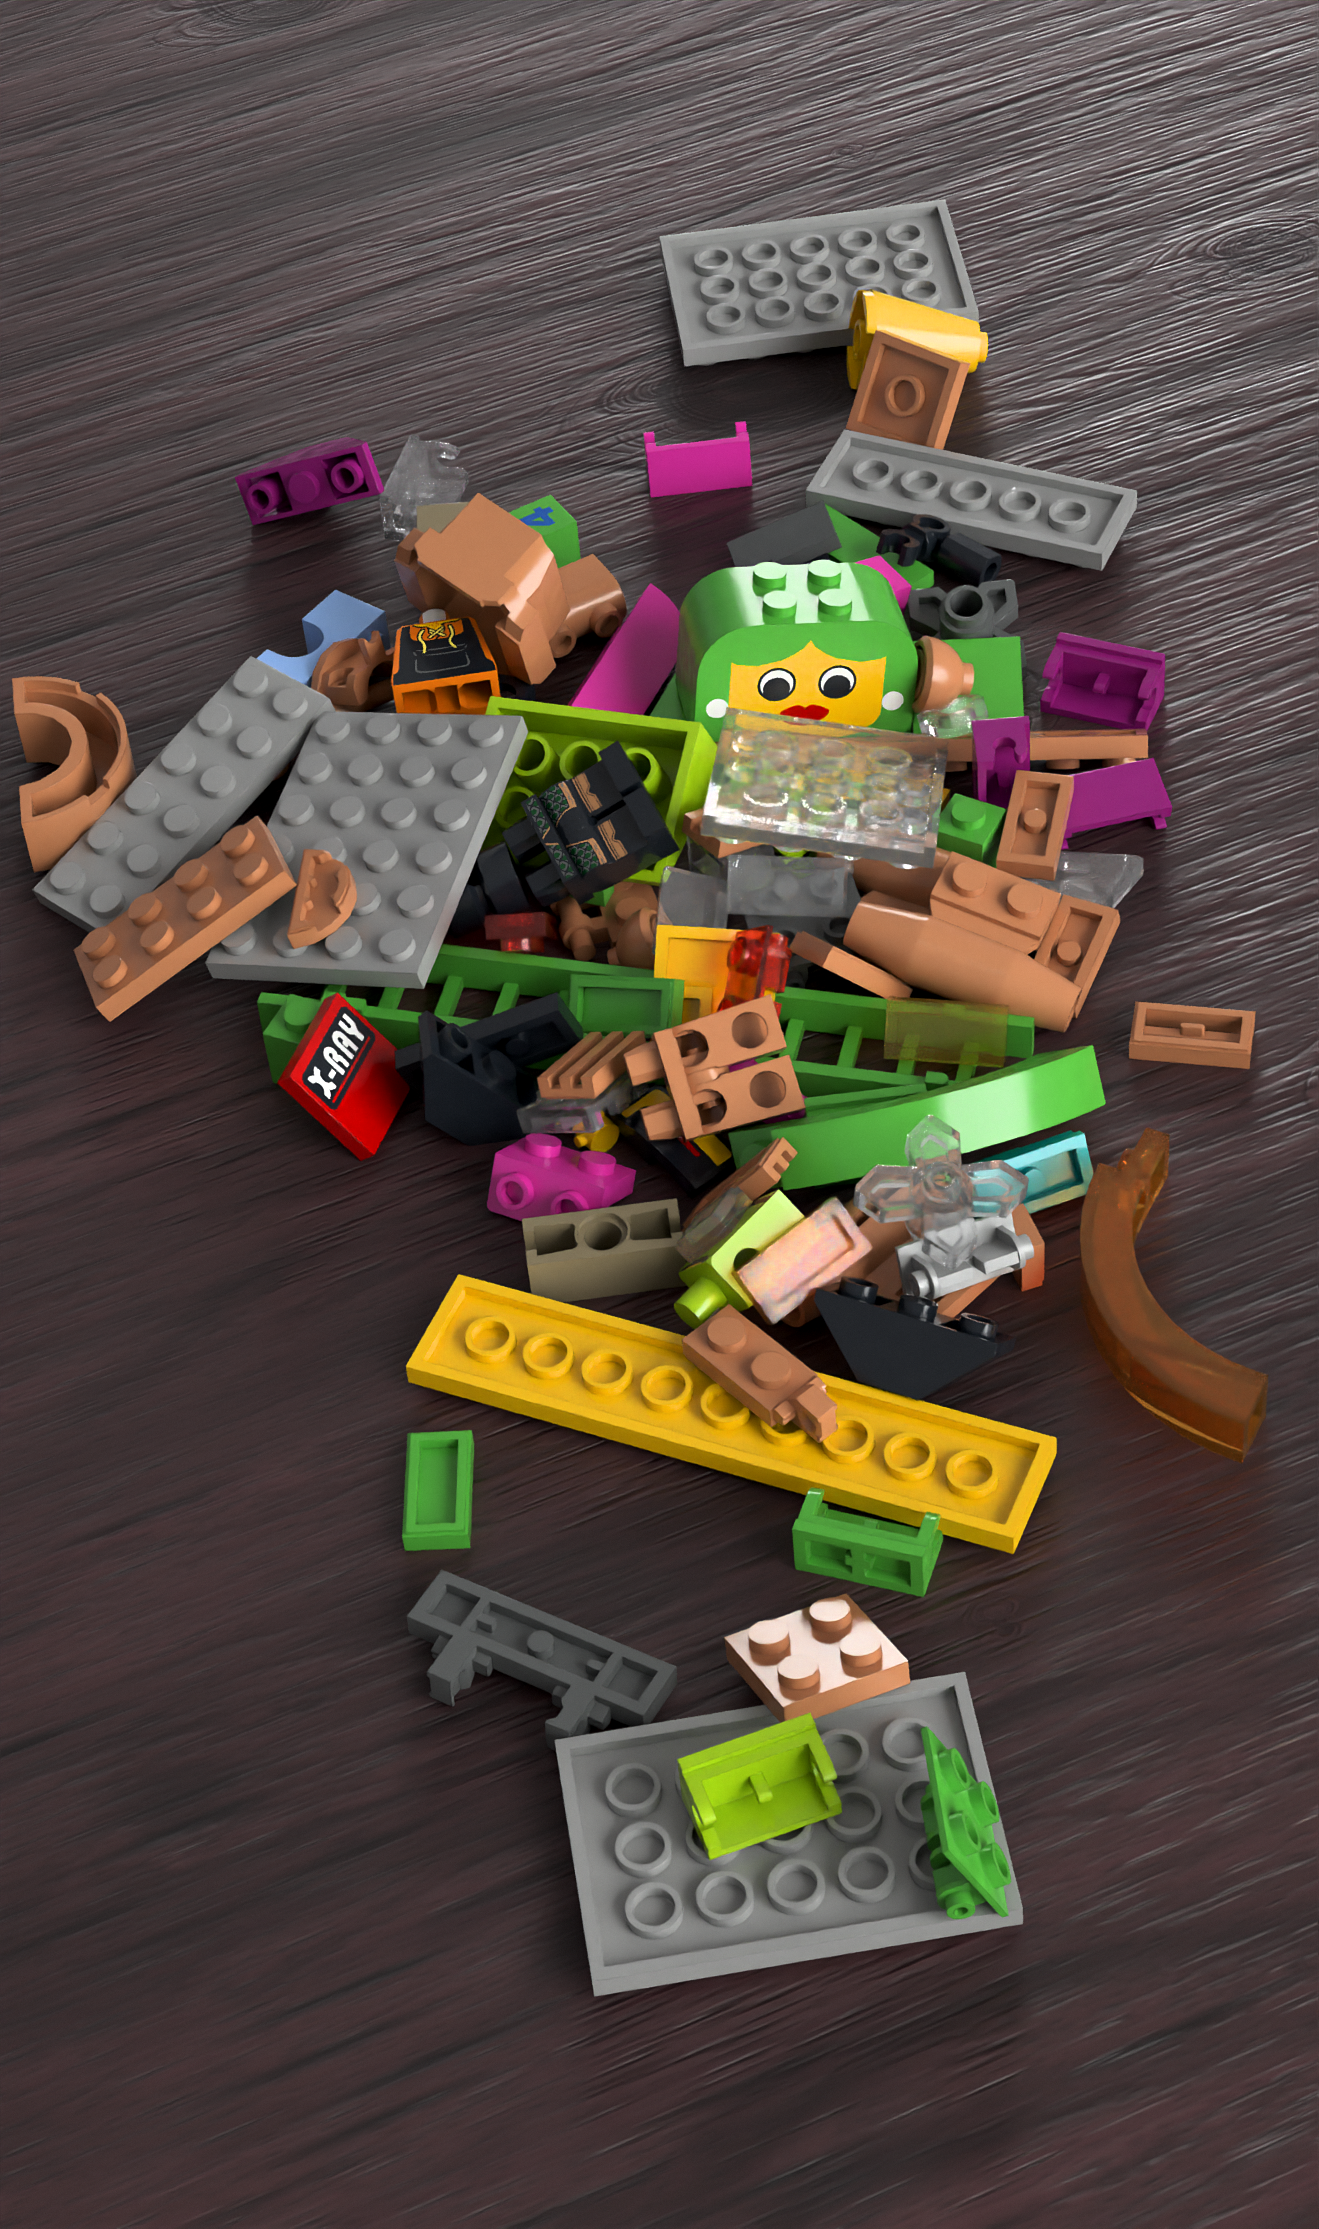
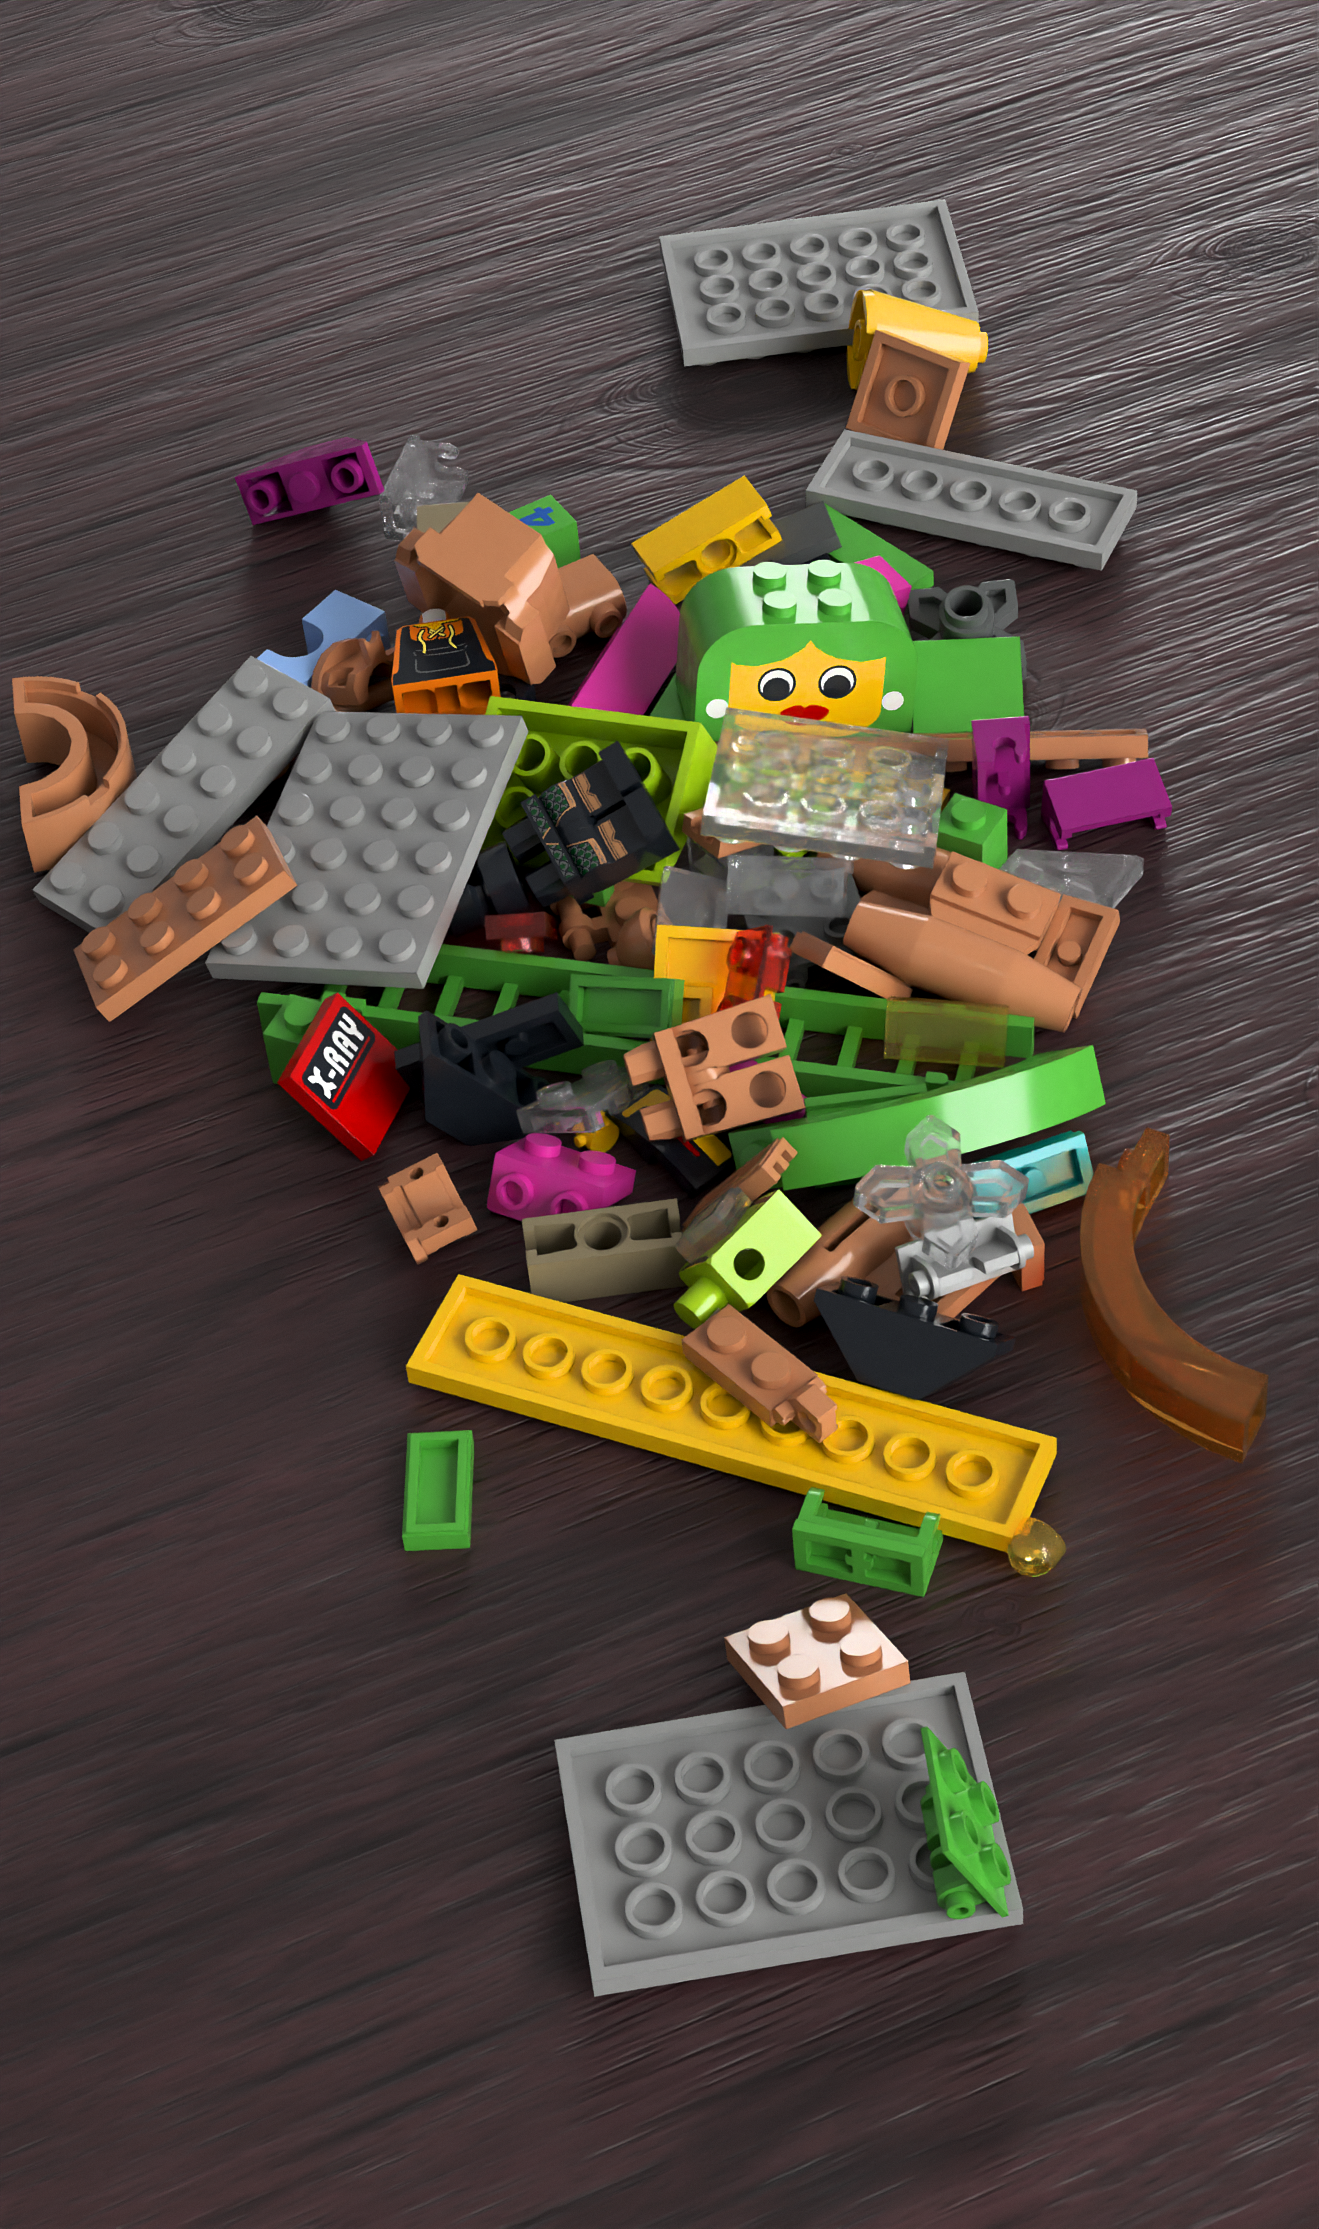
nougat tile [287,849,357,949] -> none
dark grey hinge [407,1570,678,1751] -> none
nougat tile [537,1031,646,1099] -> none
dark pink hinge [643,421,753,498] -> none
lime hinge [677,1713,842,1860] -> none
clear orange tile [731,1196,873,1325] -> none
black bar [876,514,1002,588] -> none
nougat brick [912,636,974,713] -> none
clear tile [917,694,989,738] -> none
nougat plate [996,770,1074,881] -> none
magenta hinge [1040,632,1165,731] -> none
nougat tile [1129,1002,1256,1069] -> none
none -> nougat piece [378,1153,477,1265]
none -> yellow piece [631,475,782,605]
none -> clear yellow hinge [1007,1517,1066,1577]

